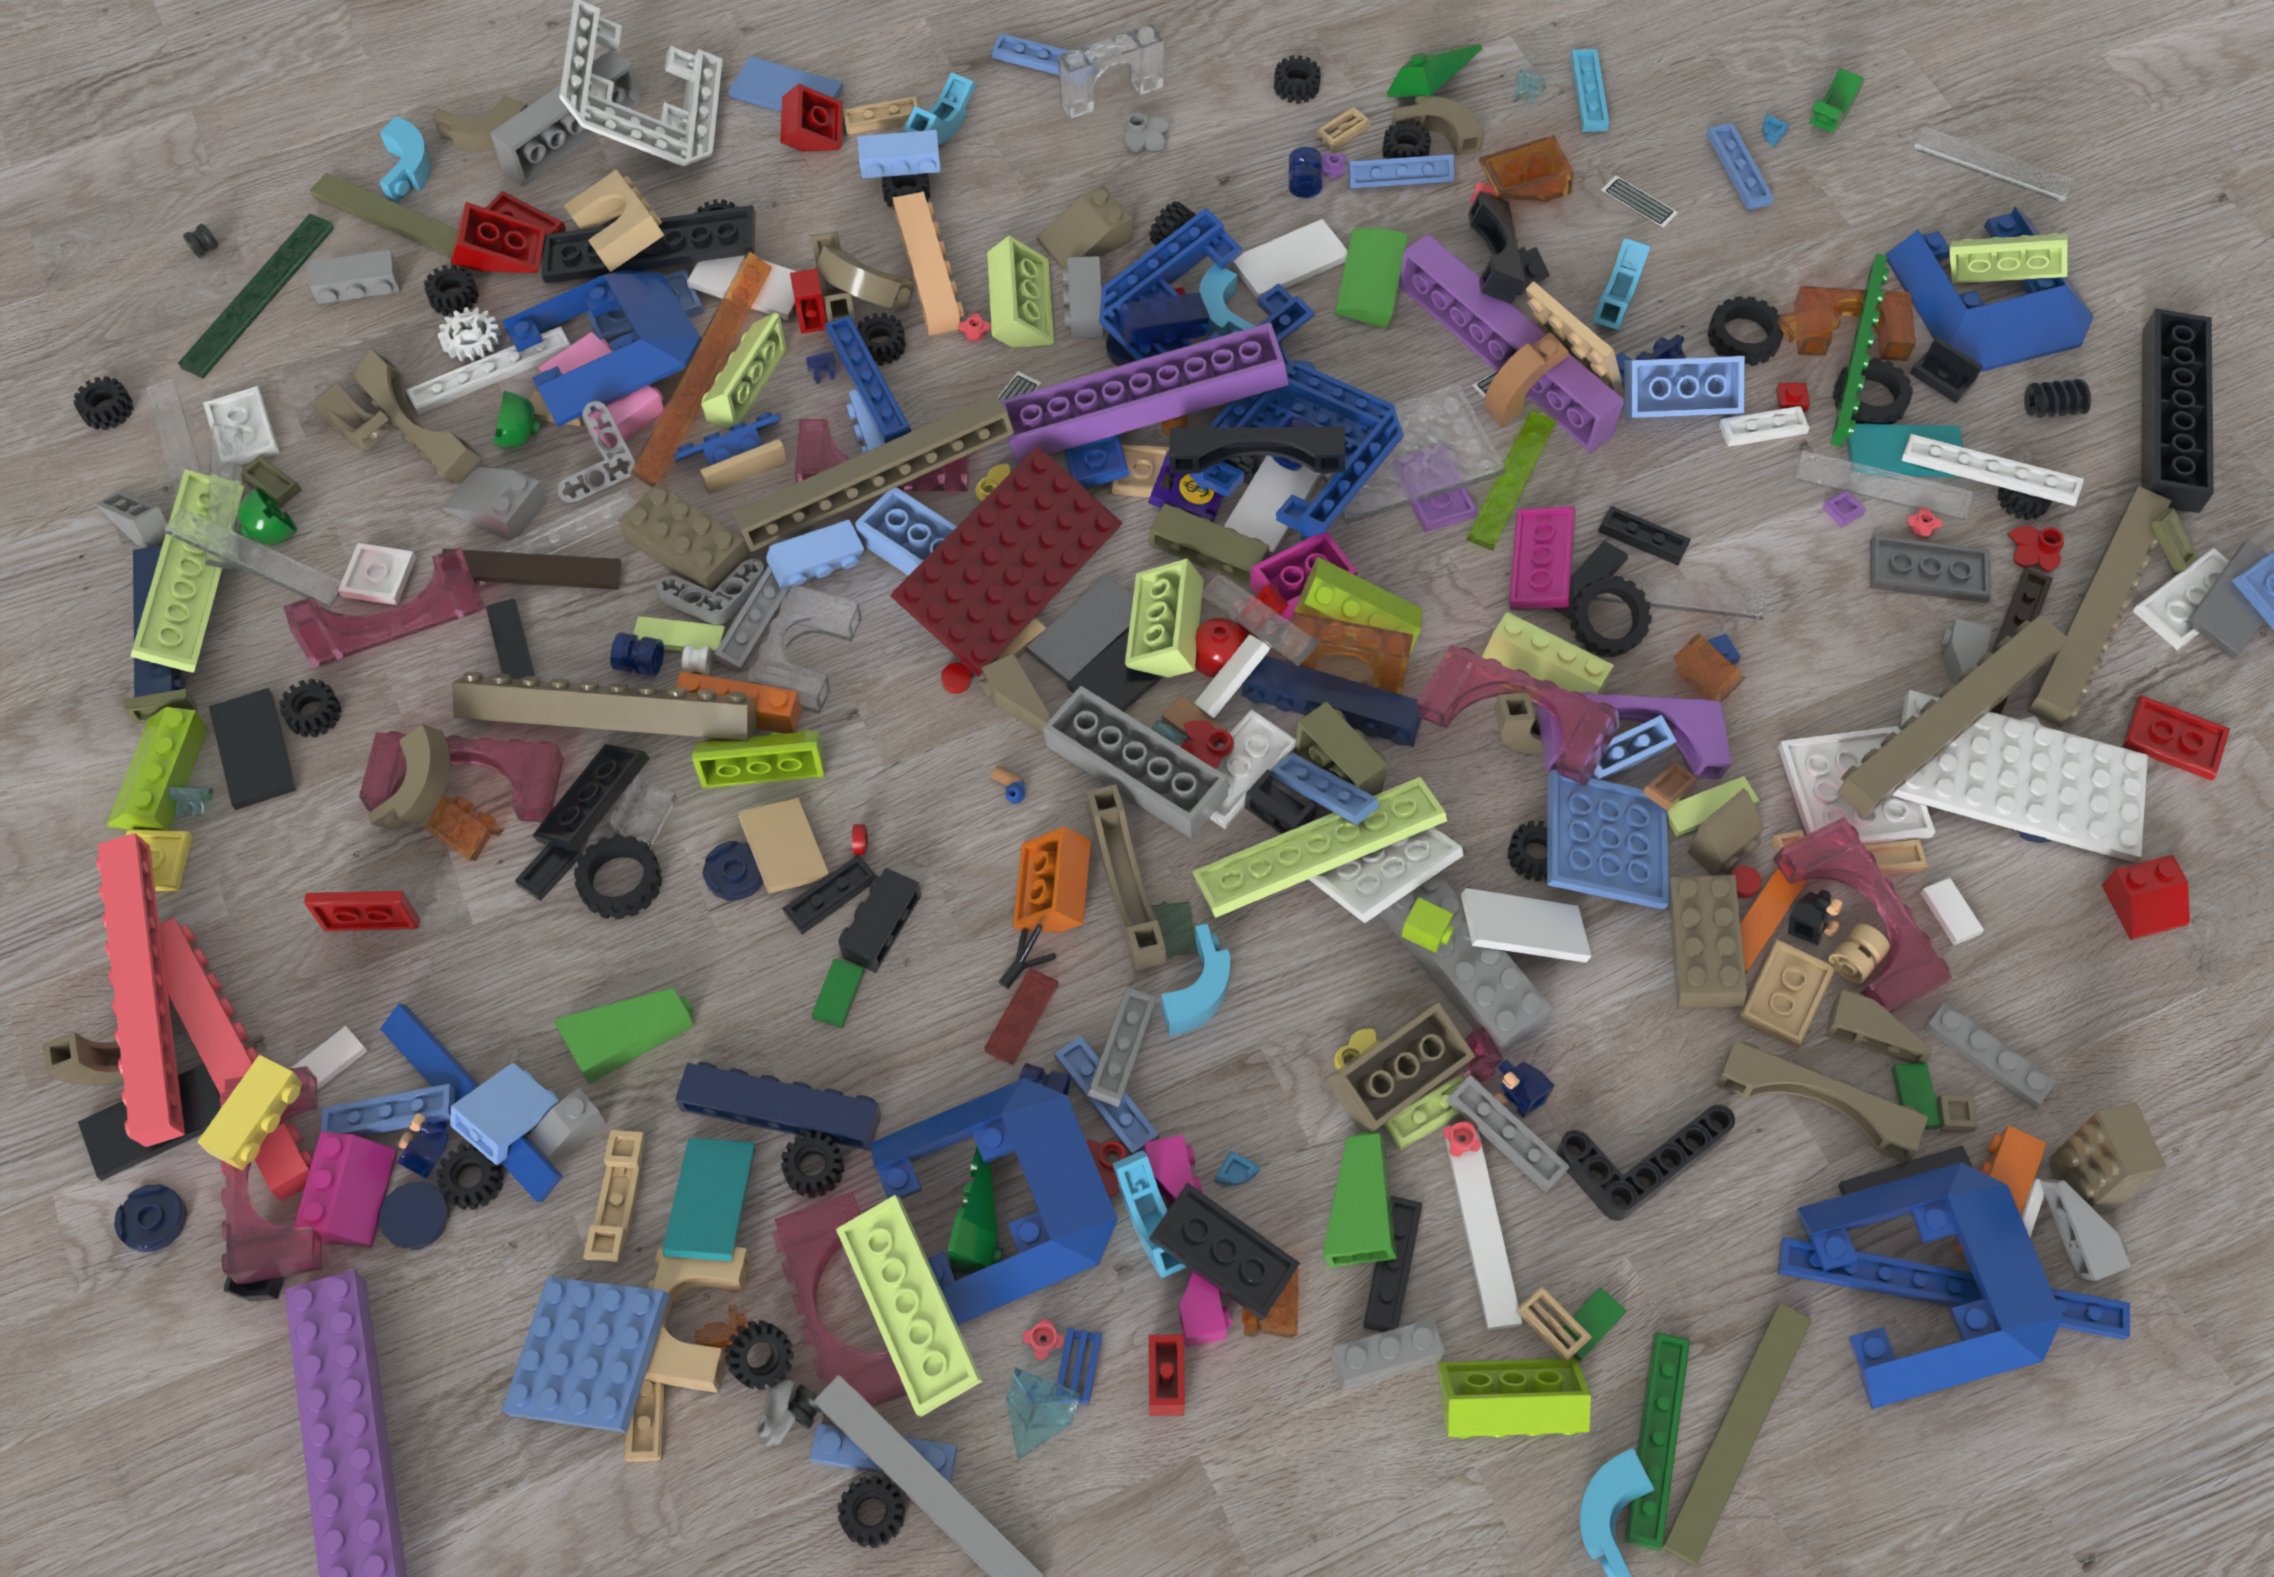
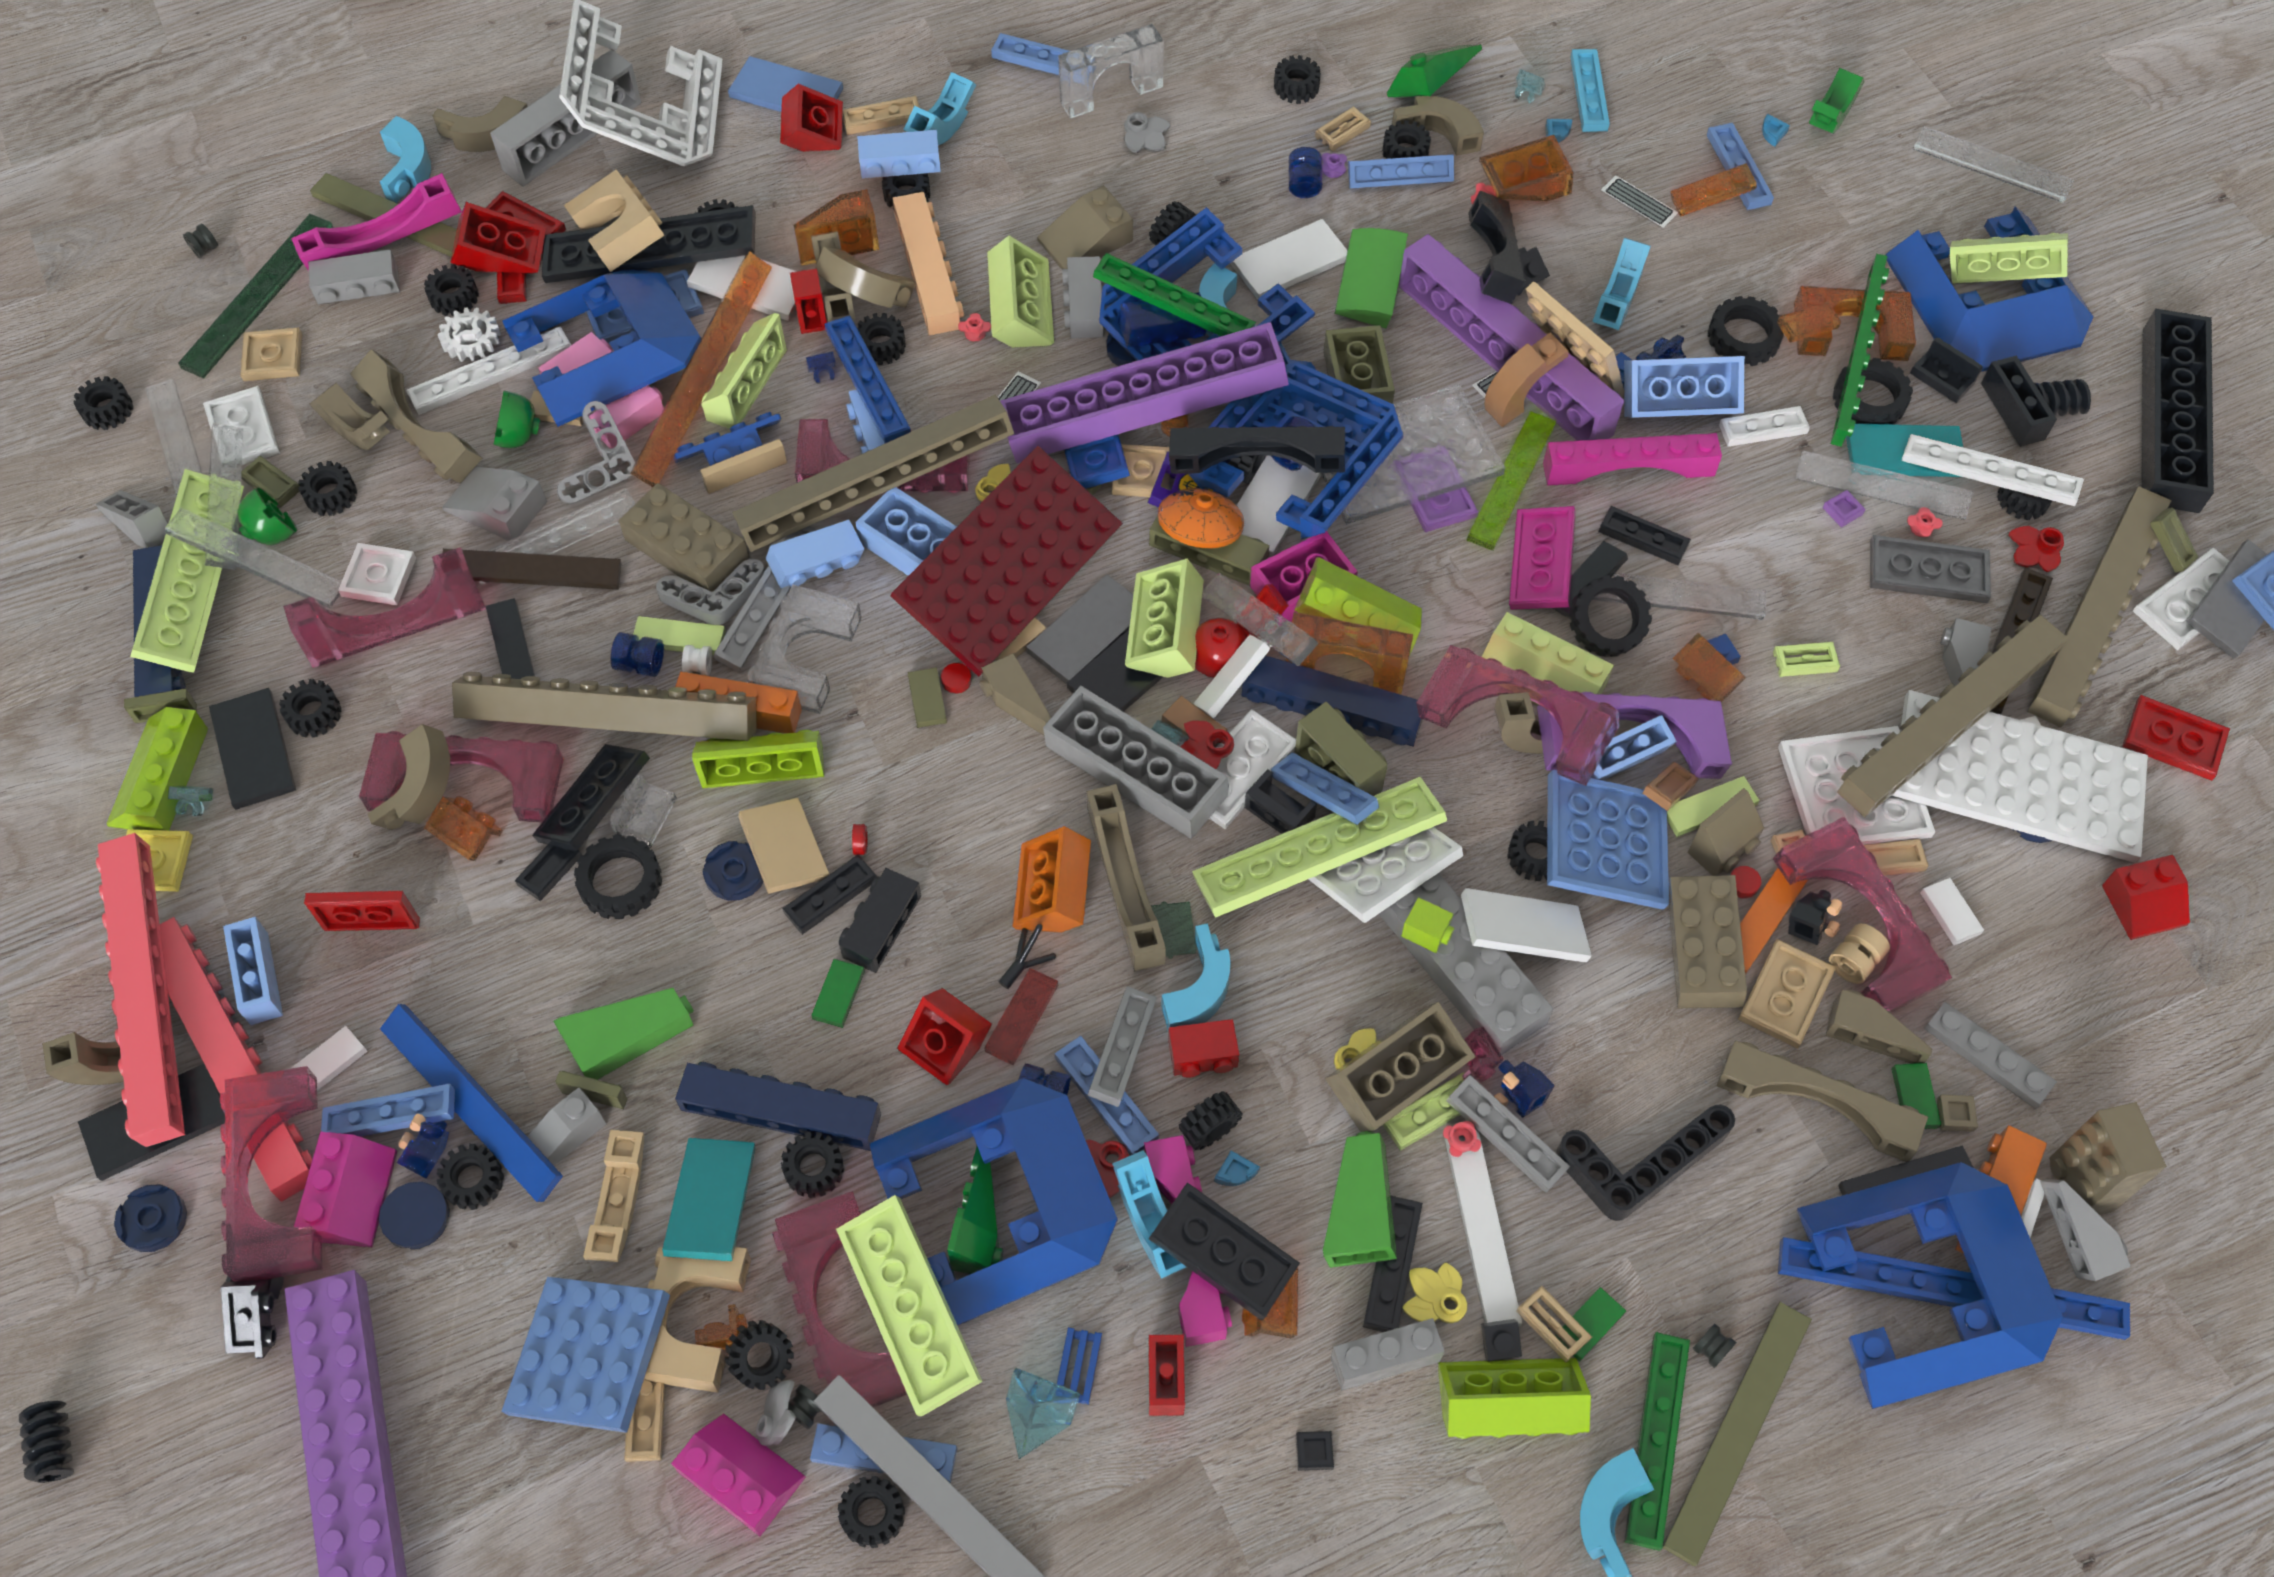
light yellow brick [197,1055,303,1171] -> none
light blue panel [450,1063,559,1165] -> none
arm [991,765,1026,804] -> none
coral plate [1023,1319,1064,1360] -> none
red plate [1776,383,1810,412] -> none
none -> black piece [19,1401,74,1483]
none -> bracket [221,1280,277,1359]
none -> light blue brick [223,917,283,1025]
none -> tan tile [240,327,302,381]
none -> dark pink arch [291,173,462,271]
none -> black tyre [298,461,357,516]
none -> red tile [497,272,527,304]
none -> olive tile [555,1071,628,1110]
none -> dark pink slope [671,1413,806,1537]
none -> clear orange slope [793,189,879,266]
none -> red slope [897,988,992,1085]
none -> olive tile [907,667,947,728]
none -> green tile [1093,253,1256,336]
none -> orange dish [1158,488,1244,548]
none -> red brick [1168,1019,1239,1078]
none -> black tyre [1179,1091,1243,1150]
none -> black tile [1296,1431,1334,1471]
none -> olive brick [1323,325,1395,404]
none -> light yellow plate [1402,1263,1467,1323]
none -> black plate [1481,1319,1522,1361]
none -> dark pink arch [1543,433,1722,486]
none -> dark azure tile [1545,119,1572,144]
none -> clear orange plate [1671,163,1756,217]
none -> pearl dark grey wheel [1693,1324,1737,1368]
none -> yellowish green tile [1773,642,1840,677]
none -> black brick [1981,355,2057,447]

